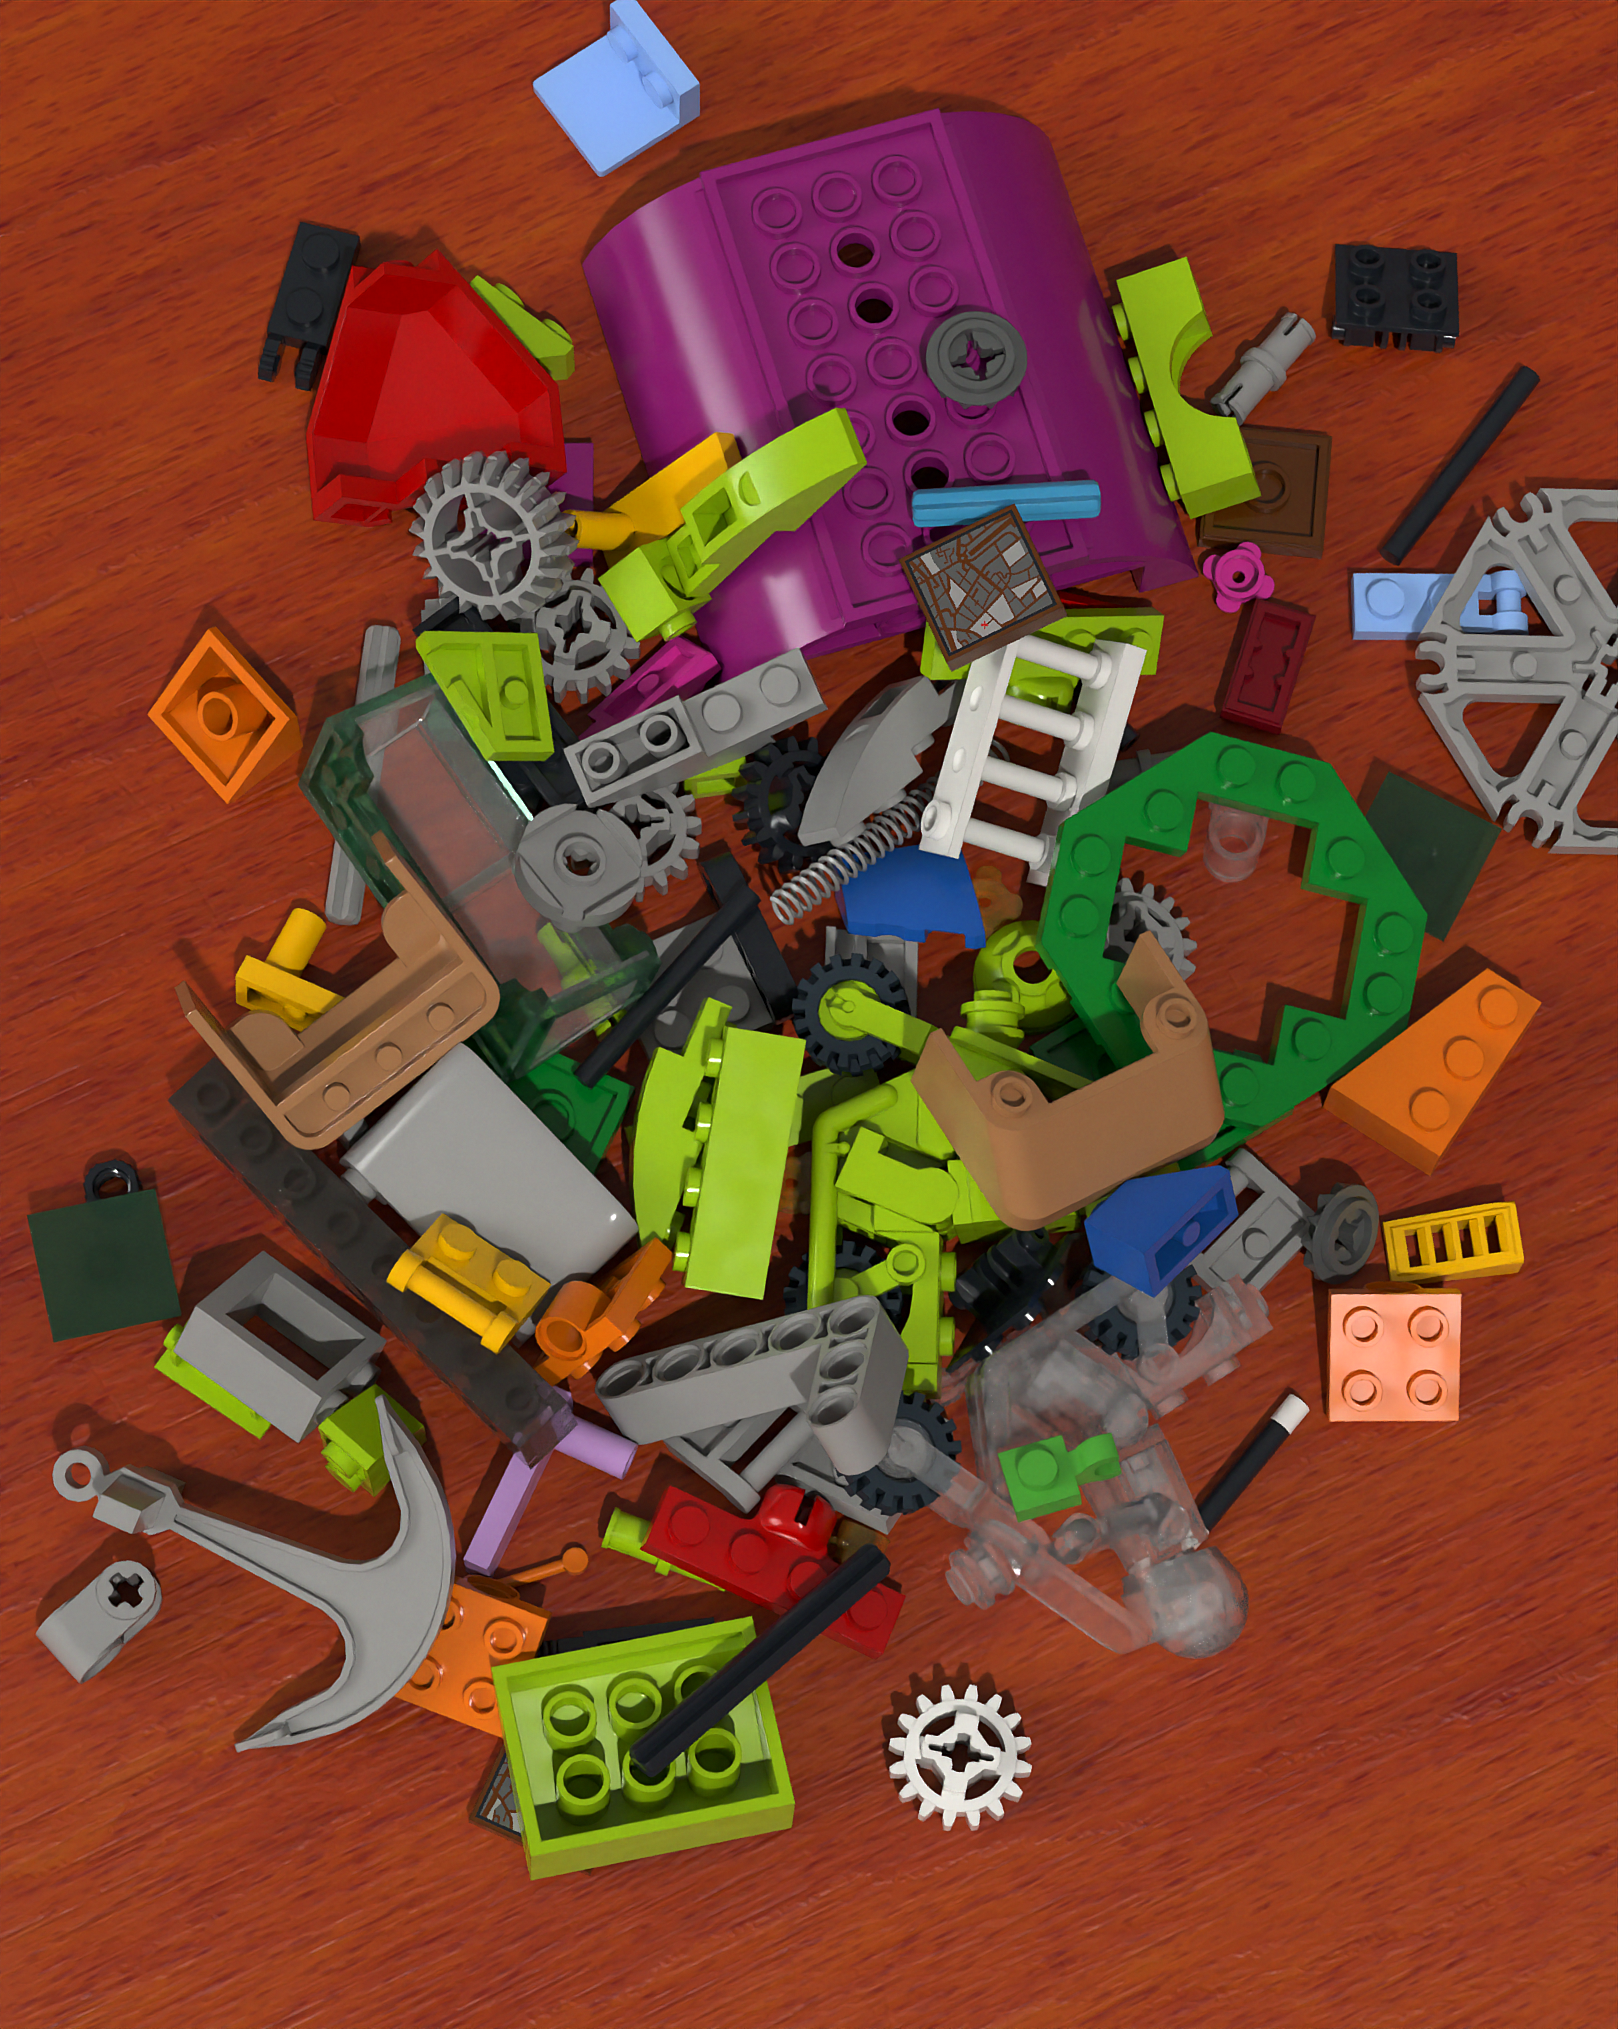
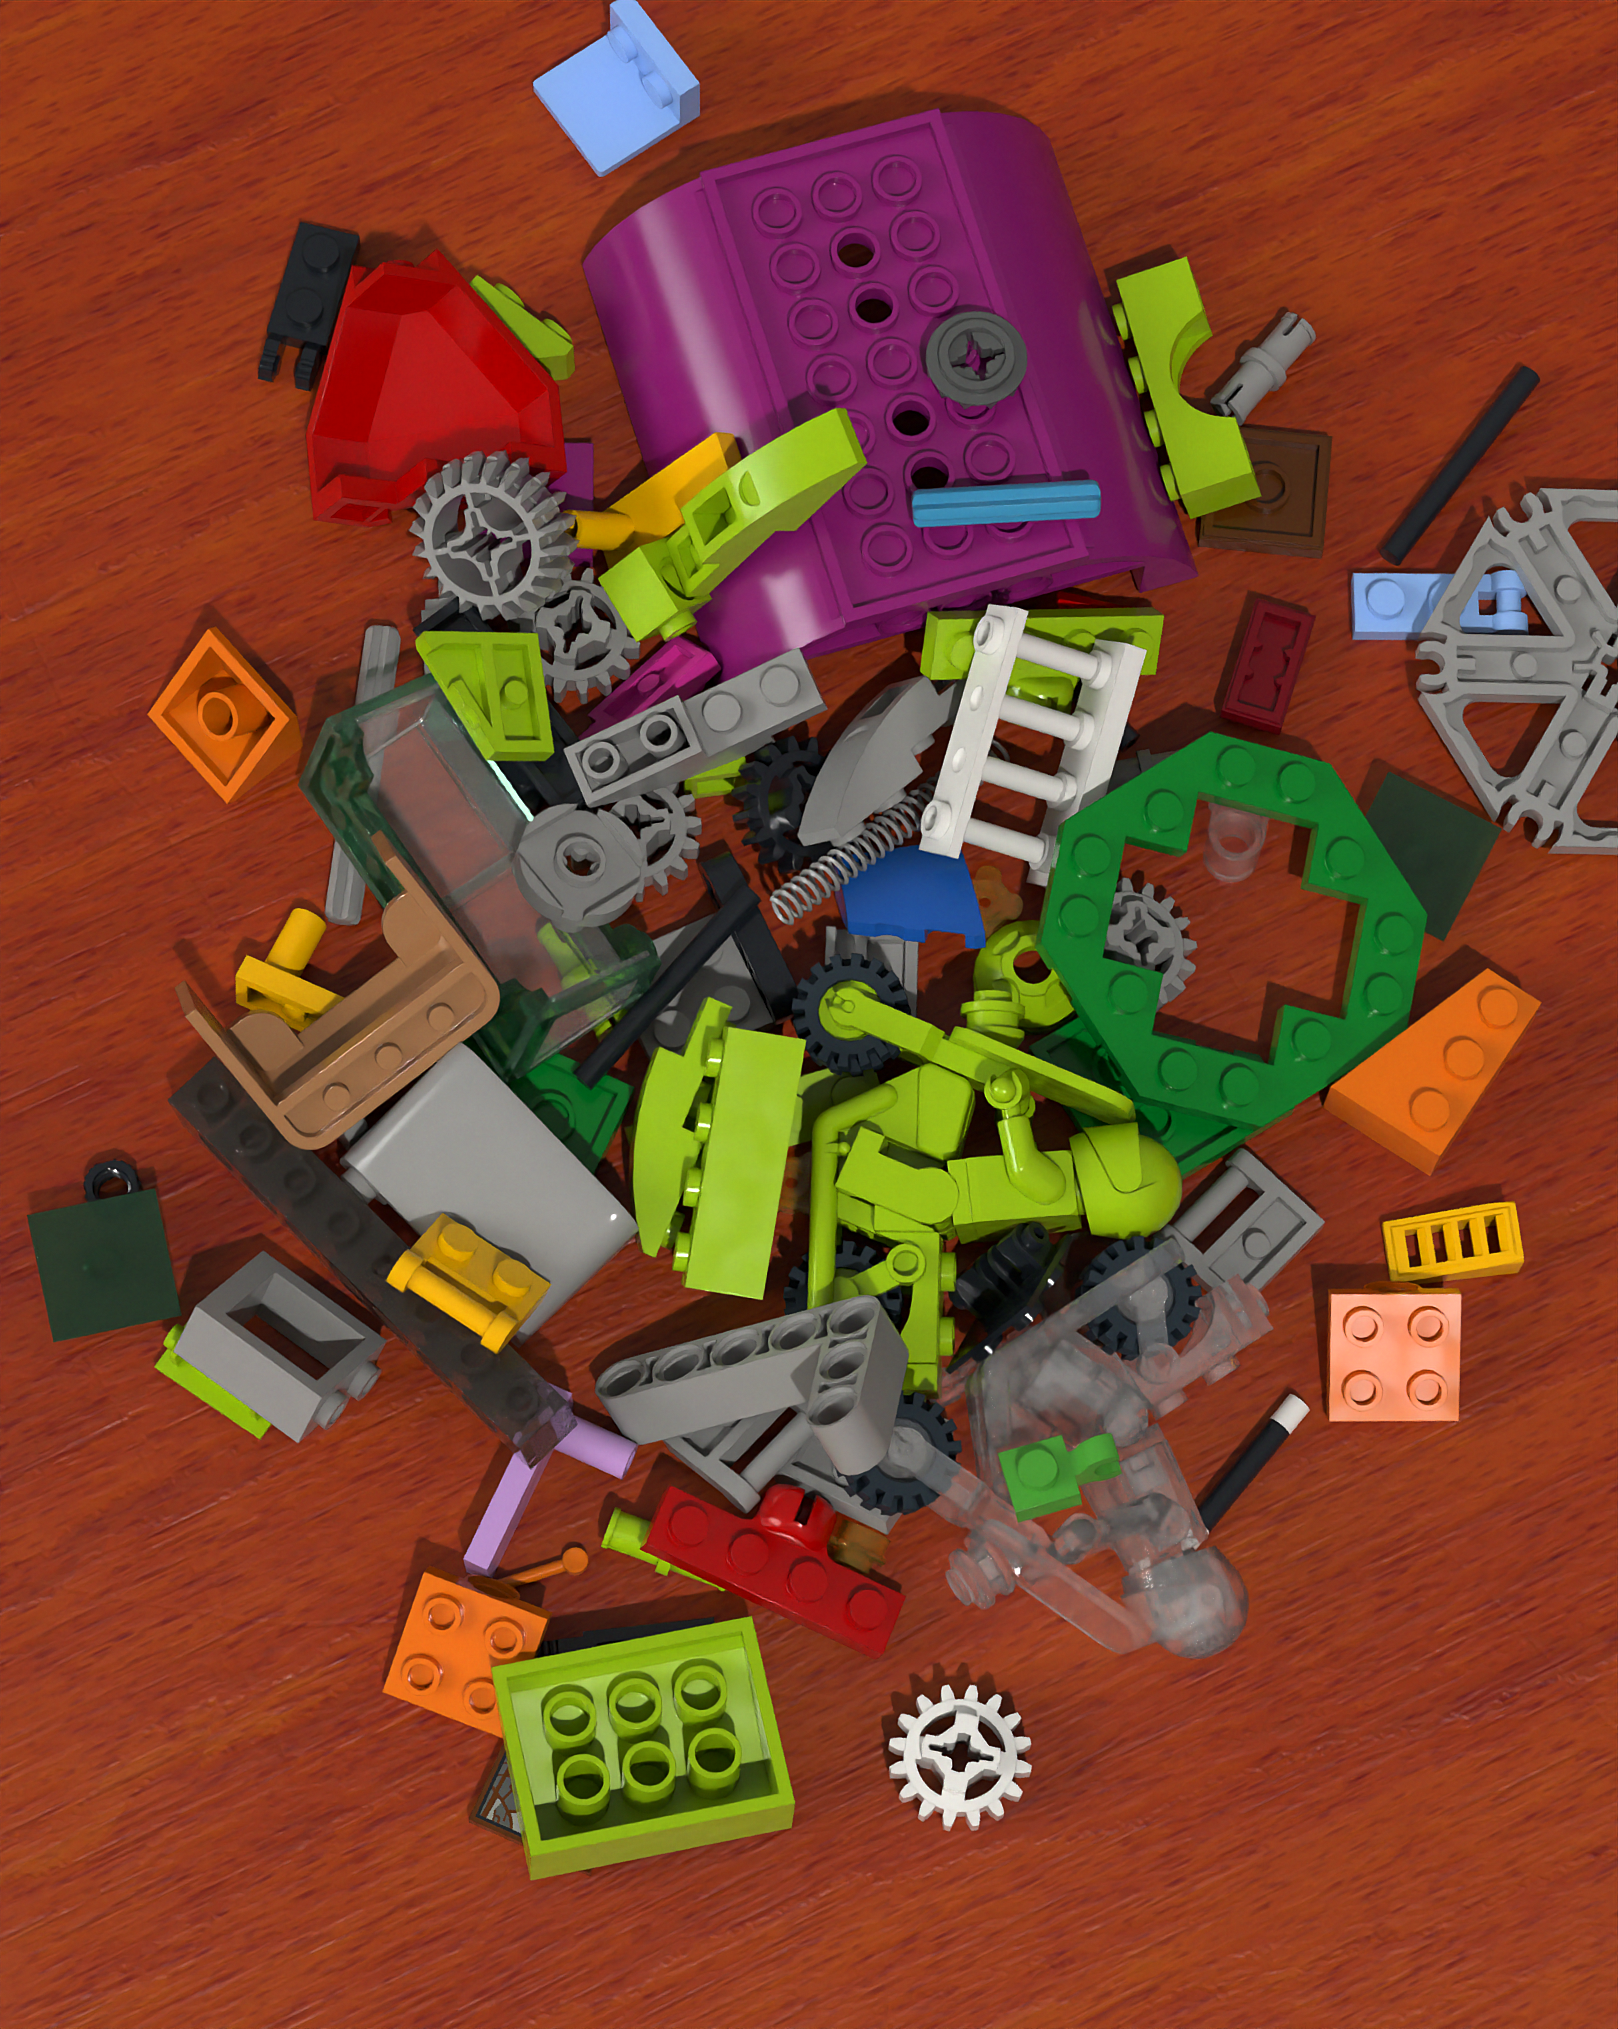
light grey piece [36,1560,163,1684] -> none
light grey piece [52,1395,456,1752] -> none
lime slope [318,1383,427,1497] -> none
orange plate [529,1237,674,1390] -> none
black axle [629,1543,891,1777] -> none
tile [899,503,1068,672] -> none
medium nougat windscreen [911,930,1225,1231] -> none
blue slope [1084,1165,1239,1298] -> none
dark pink plate [1202,542,1274,613] -> none
dark grey gear [1300,1182,1379,1285] -> none
black hinge [1331,244,1459,353] -> none

